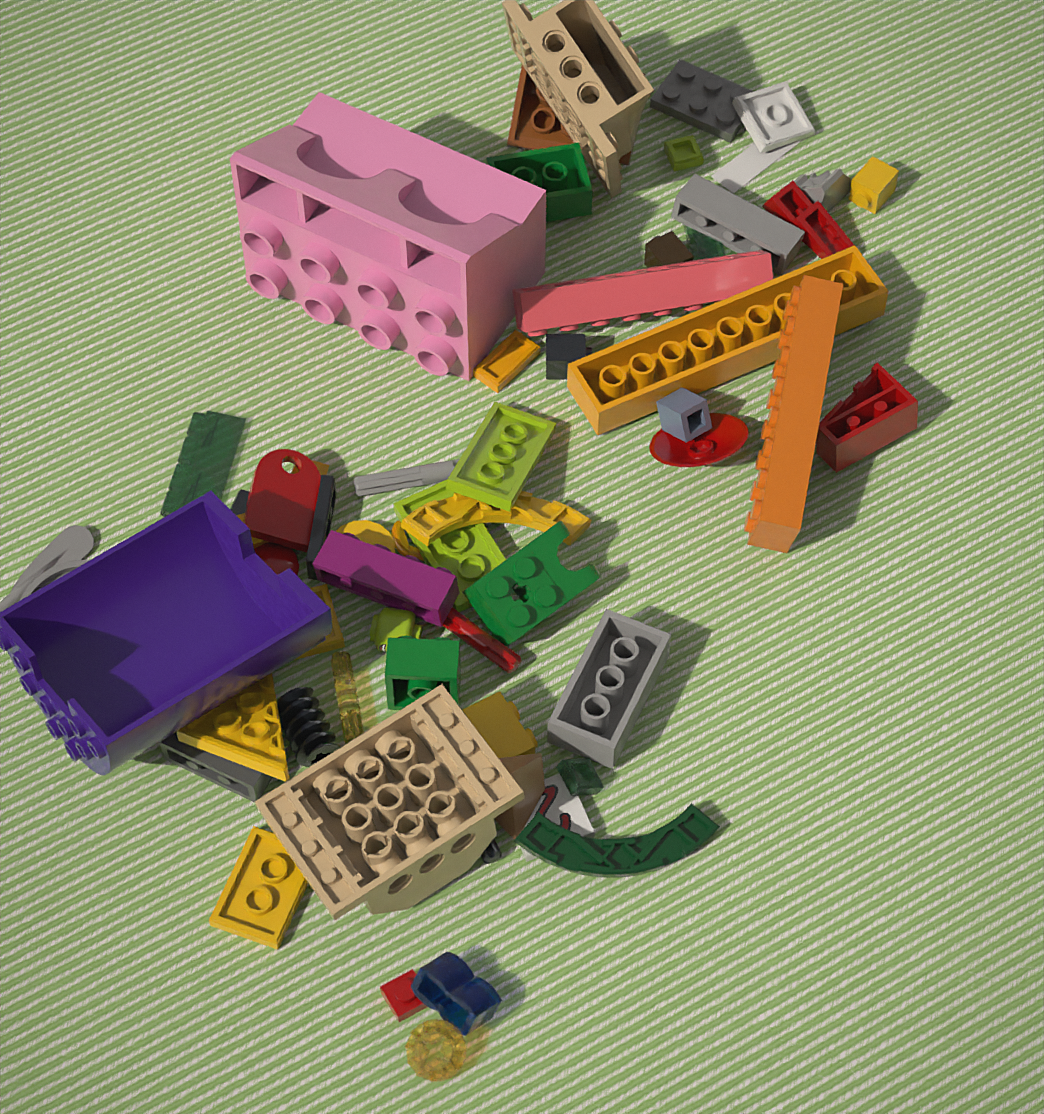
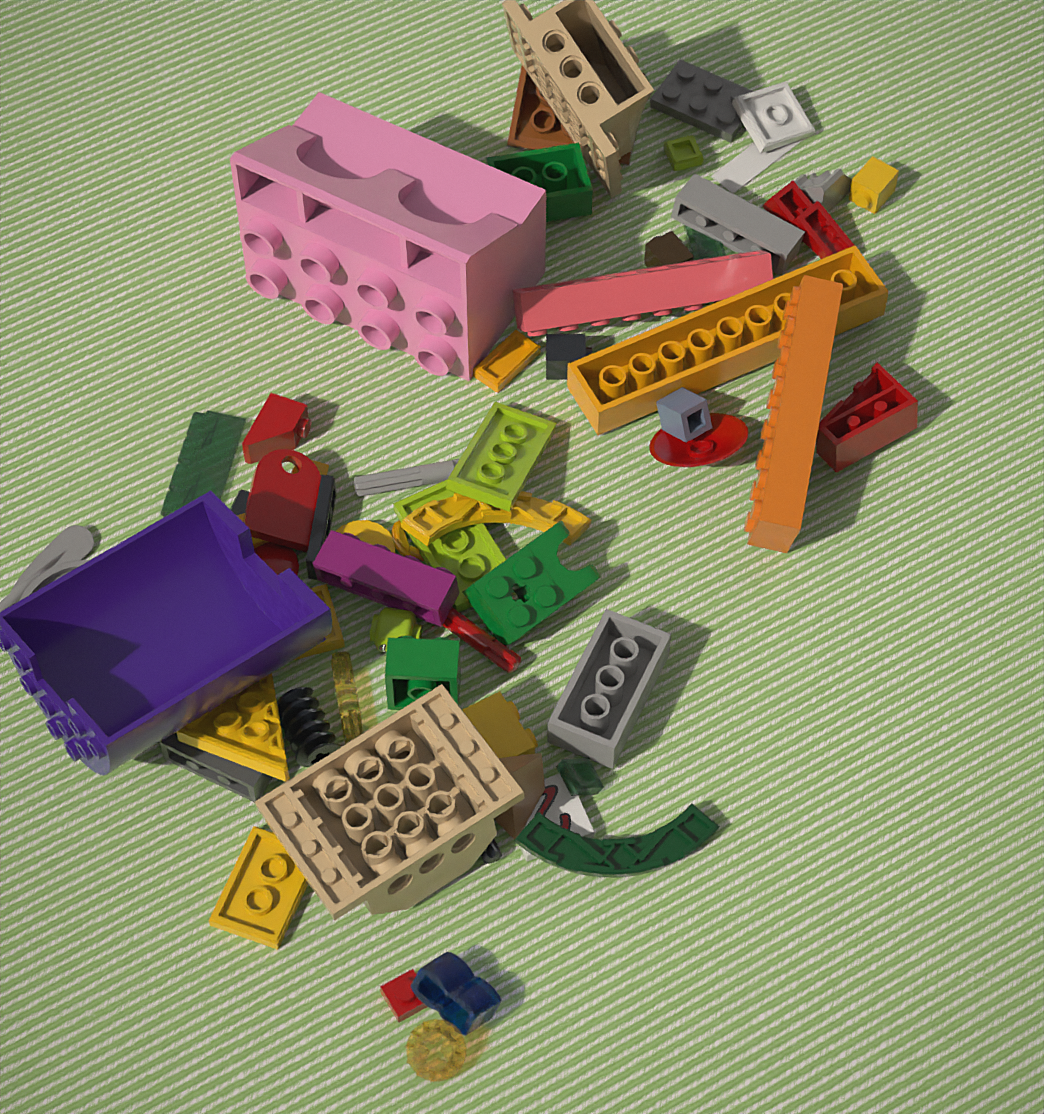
none -> red slope [242,392,312,464]

